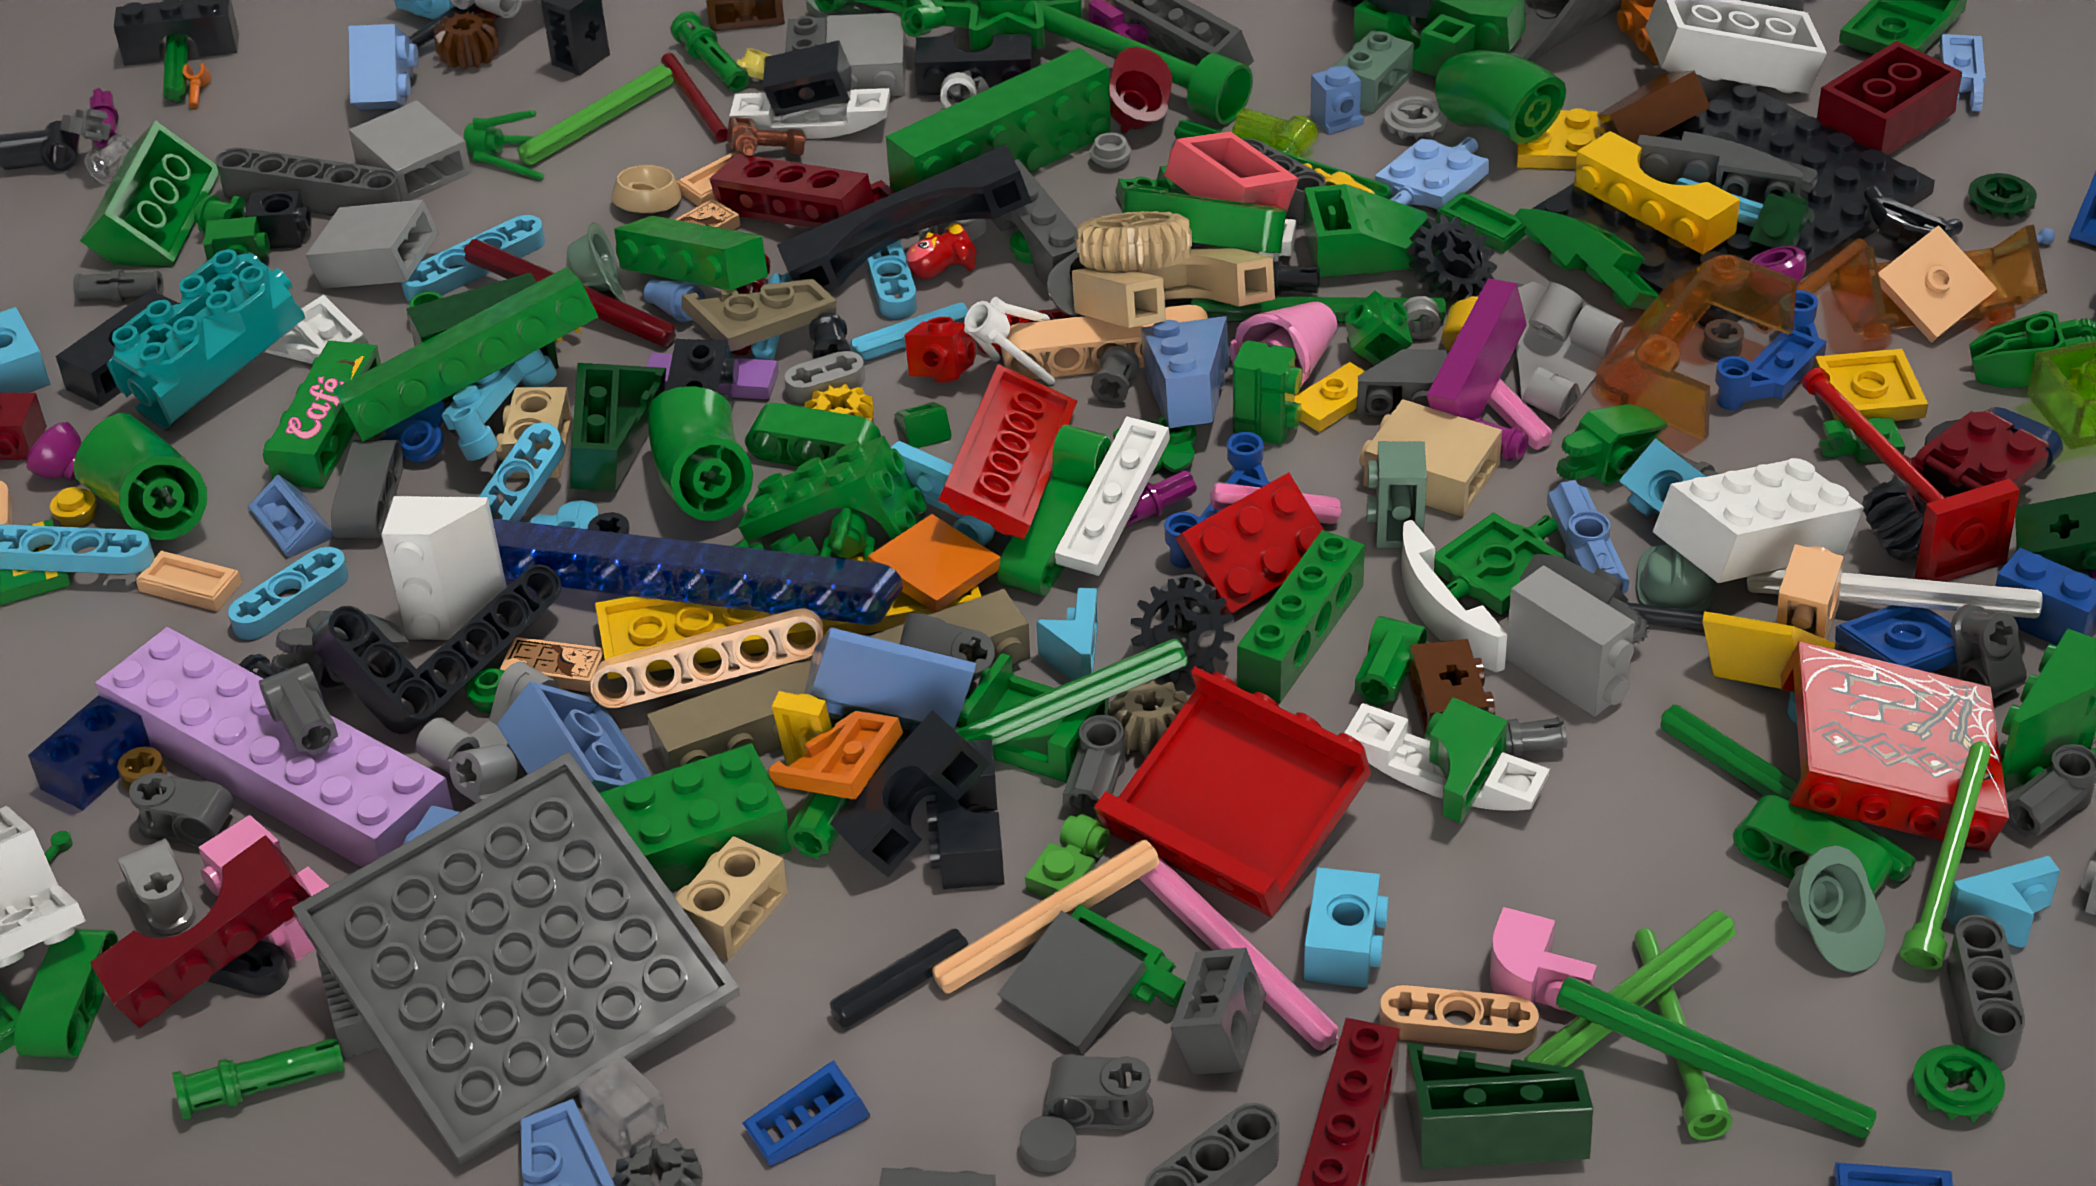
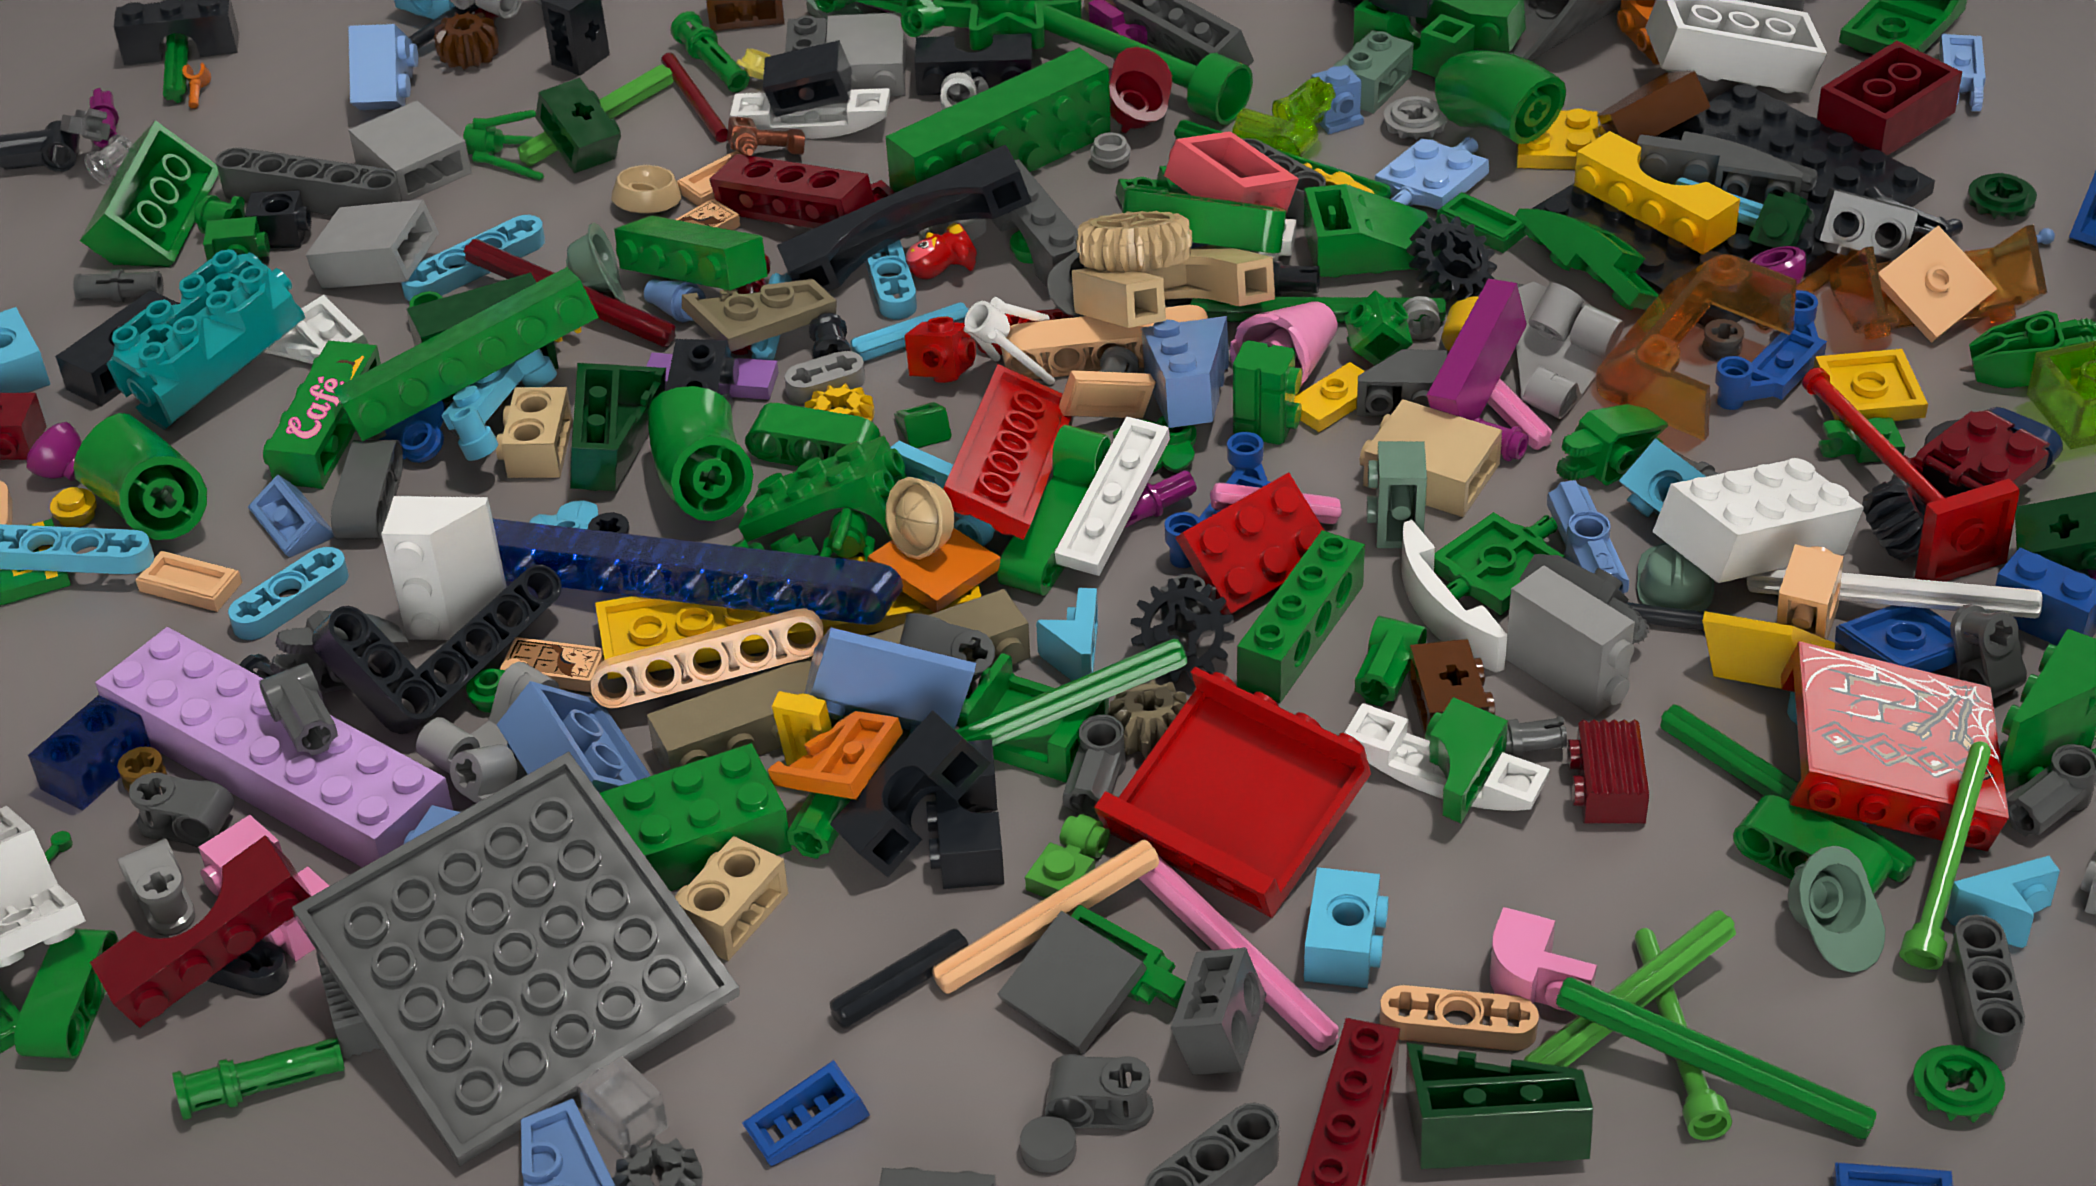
medium azure beam [479,422,565,541] -> none
none -> dark green brick [535,78,621,173]
none -> tan hat [886,477,954,559]
none -> light nougat tile [1059,370,1156,418]
none -> clear neon green piece [1272,77,1336,134]
none -> dark red brick [1567,719,1649,823]
none -> brick [1815,187,1919,266]

